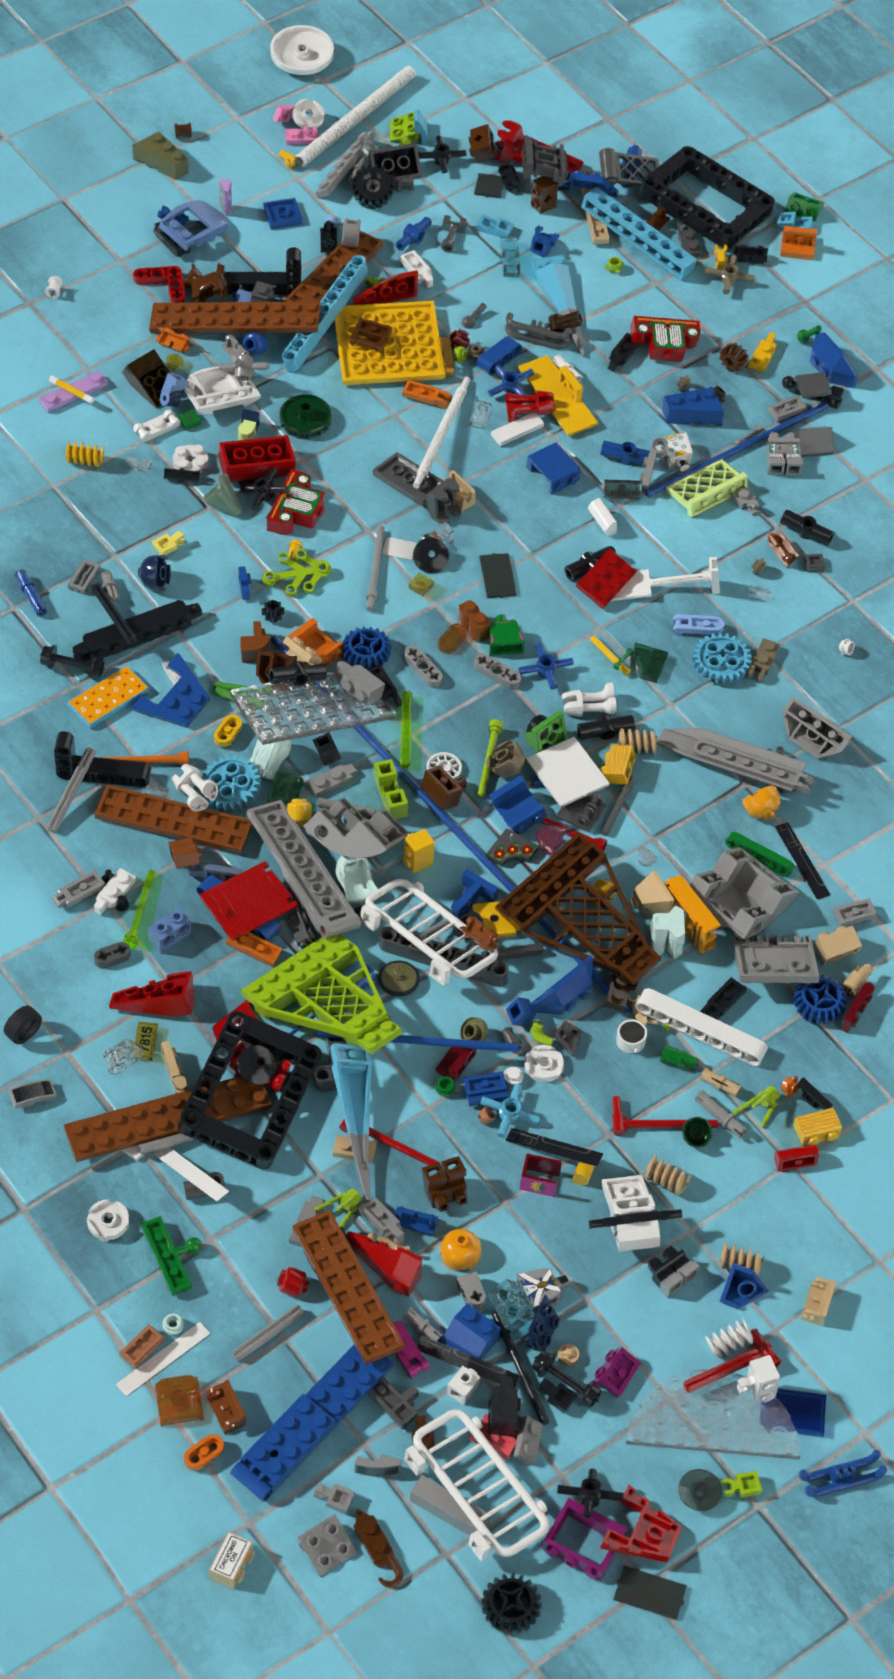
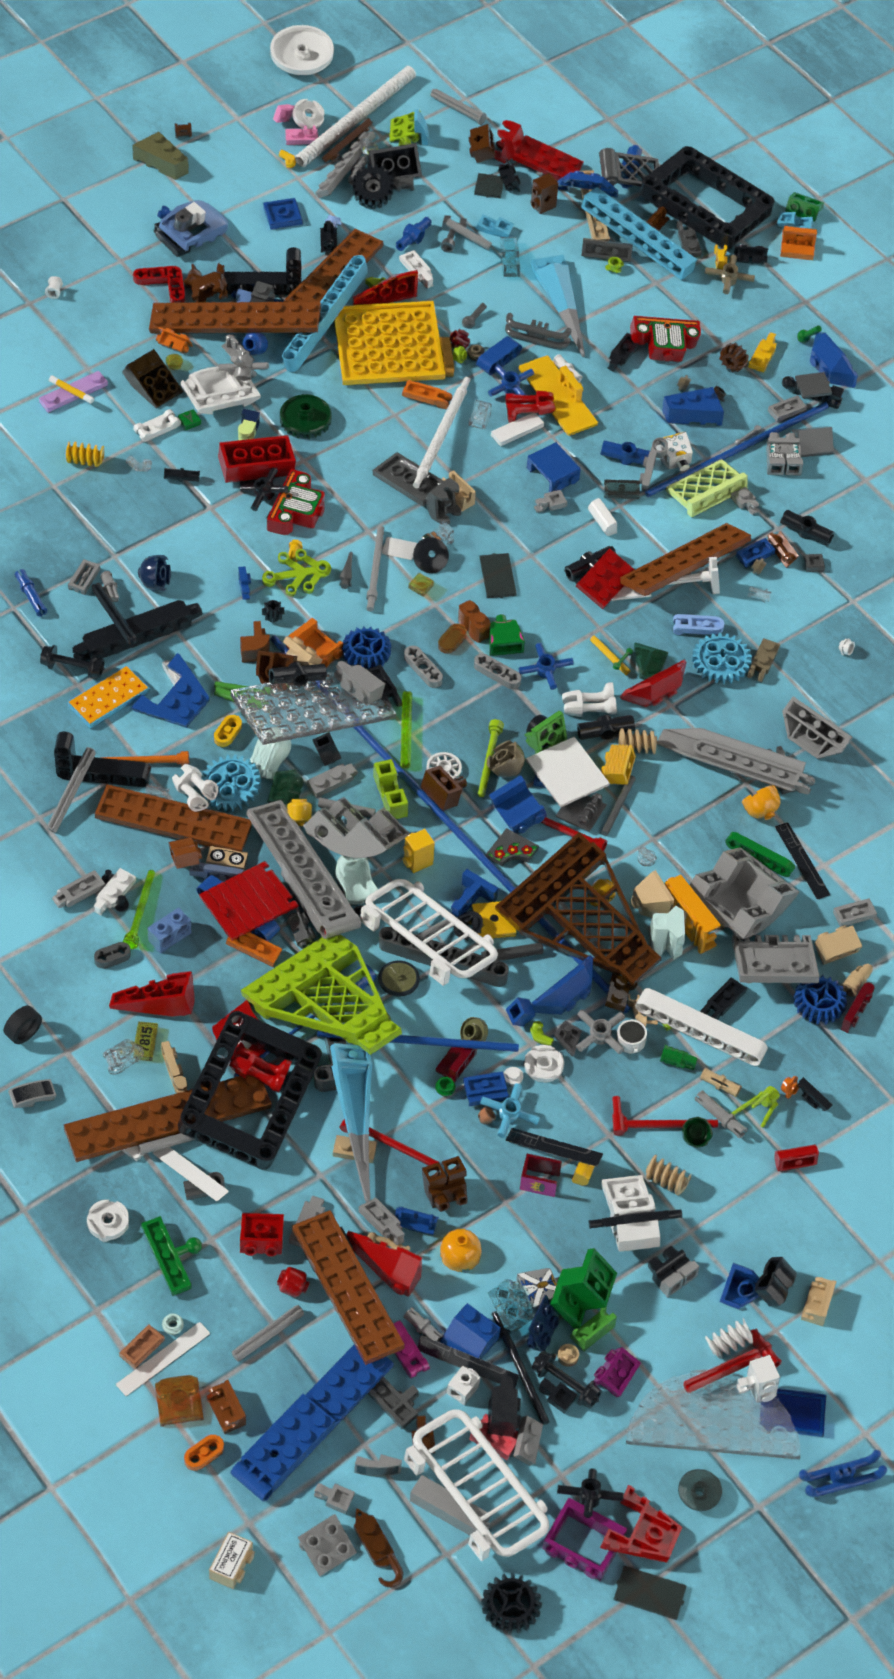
light yellow plate [152,531,185,556] -> none
medium blue leg [160,373,189,408] -> none
white plate [173,444,208,473] -> none
sand green hat [203,473,242,517] -> none
lavender slope [219,179,232,216] -> none
black dish [237,1045,277,1085] -> none
lime plant [314,1189,362,1227] -> none
light grey animal [342,218,361,248] -> none
reddish brown plate [349,318,392,353] -> none
black bar [418,135,466,174] -> none
light grey piece [456,1271,486,1313] -> none
dark orange hinge [459,916,500,950] -> none
dark grey pin [500,1027,522,1053] -> none
dark grey fence [522,136,568,186] -> none
blue piece [530,225,560,257] -> none
clear pink helmet [535,825,576,857] -> none
dark brown piece [548,311,583,333] -> none
tan piece [719,1242,765,1276] -> none
lime plate [721,1471,762,1498] -> none
yellow brick [793,1108,842,1146] -> none
none -> leg [174,202,206,232]
none -> tile [206,846,248,872]
none -> red plate [240,1213,284,1257]
none -> reddish brown plate [322,118,373,163]
none -> dark grey piece [339,552,353,589]
none -> light grey axle [430,89,487,125]
none -> light grey piece [445,218,492,250]
none -> light grey plate [534,490,567,513]
none -> green bracket [551,1248,617,1329]
none -> bright green hinge [570,1307,617,1351]
none -> light grey bar [576,1009,625,1054]
none -> dark grey hinge [581,238,633,262]
none -> red wedge [620,659,687,707]
none -> dark orange plate [621,523,751,596]
none -> blue plate [736,538,776,568]
none -> black brick [755,1257,796,1306]

